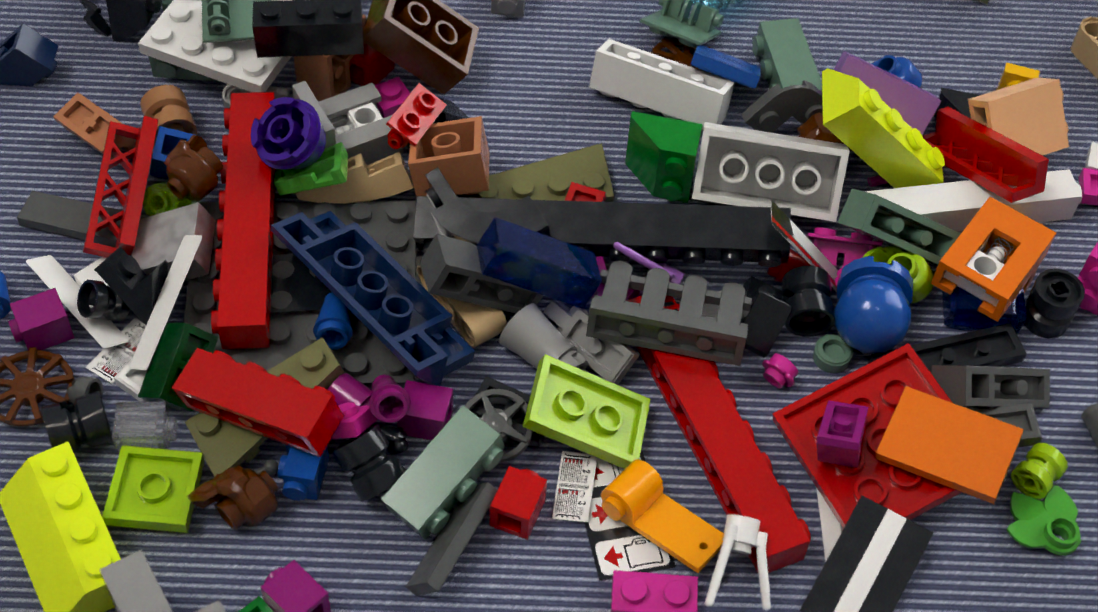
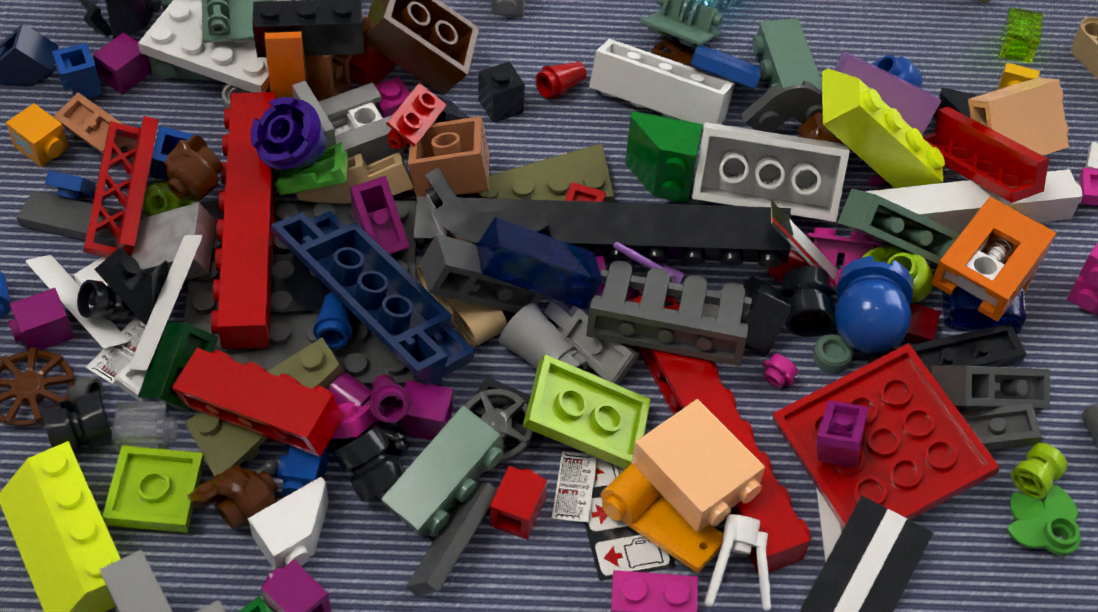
medium nougat wheel [140,85,198,146] -> none
orange tile [875,386,1024,504] -> none
black wheel [1021,268,1085,339] -> none
none -> light orange brick [6,103,69,168]
none -> blue plate [45,170,96,201]
none -> blue brick [52,42,103,99]
none -> magenta brick [92,32,152,95]
none -> white slope [248,476,329,570]
none -> orange slope [265,32,308,99]
none -> magenta slope [349,176,410,254]
none -> black brick [478,61,525,123]
none -> red cone [535,61,587,99]
none -> light nougat brick [632,399,765,533]
none -> dark red tile [904,303,941,344]
none -> clear neon green brick [999,7,1043,63]

